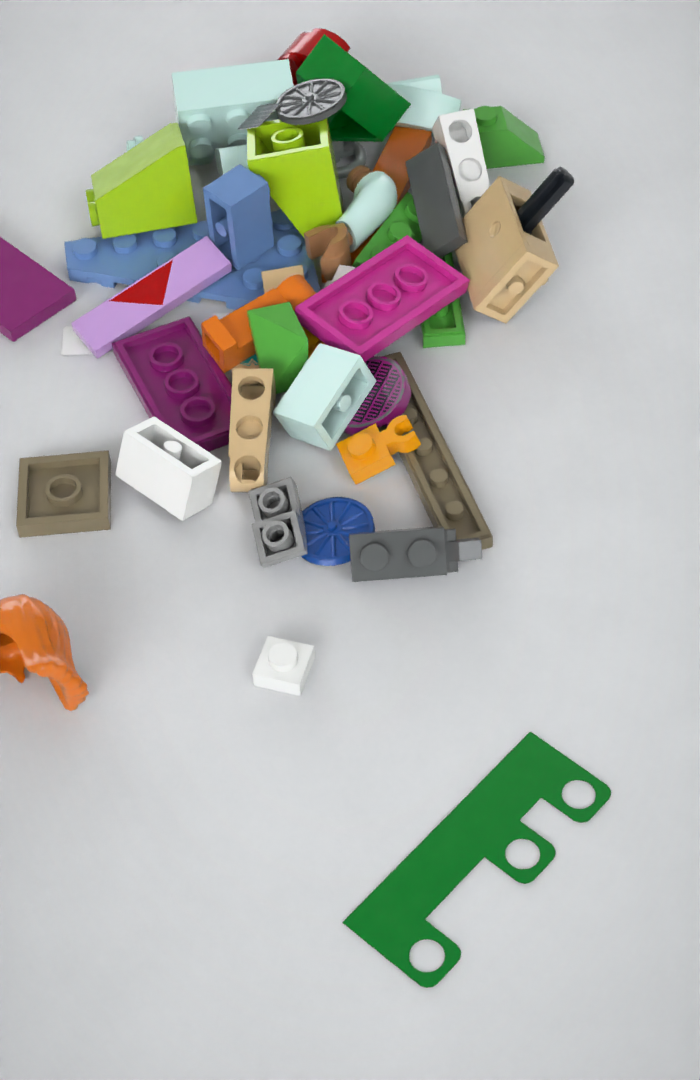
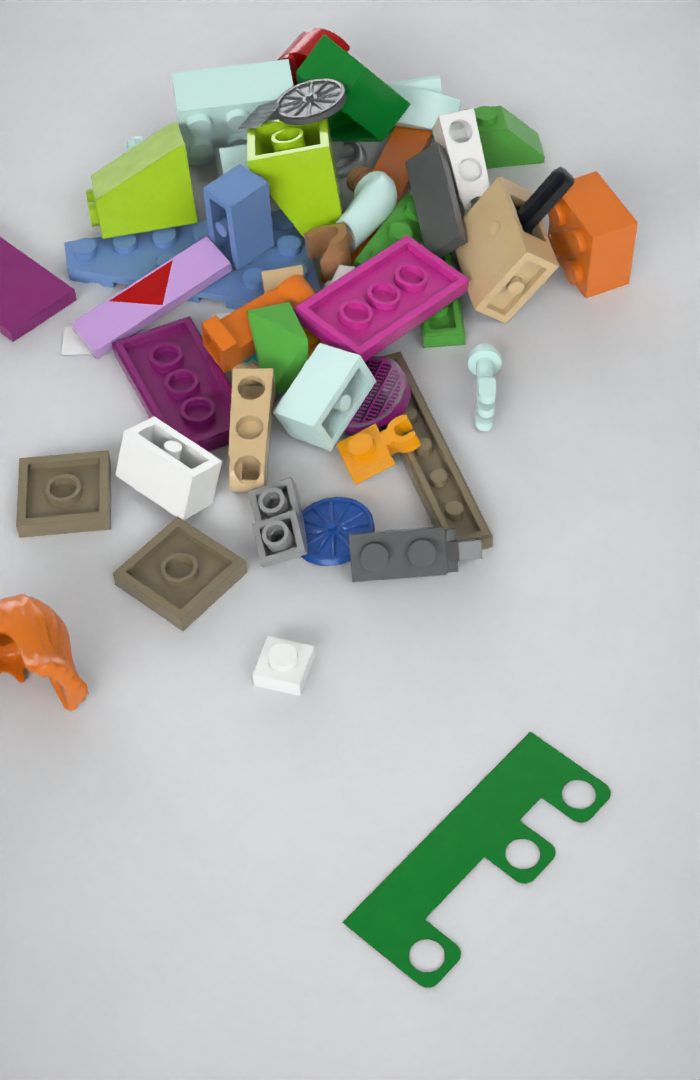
none -> dark tan tile [113,517,247,631]
none -> light aqua hinge [467,343,502,431]
none -> orange brick [547,171,638,299]

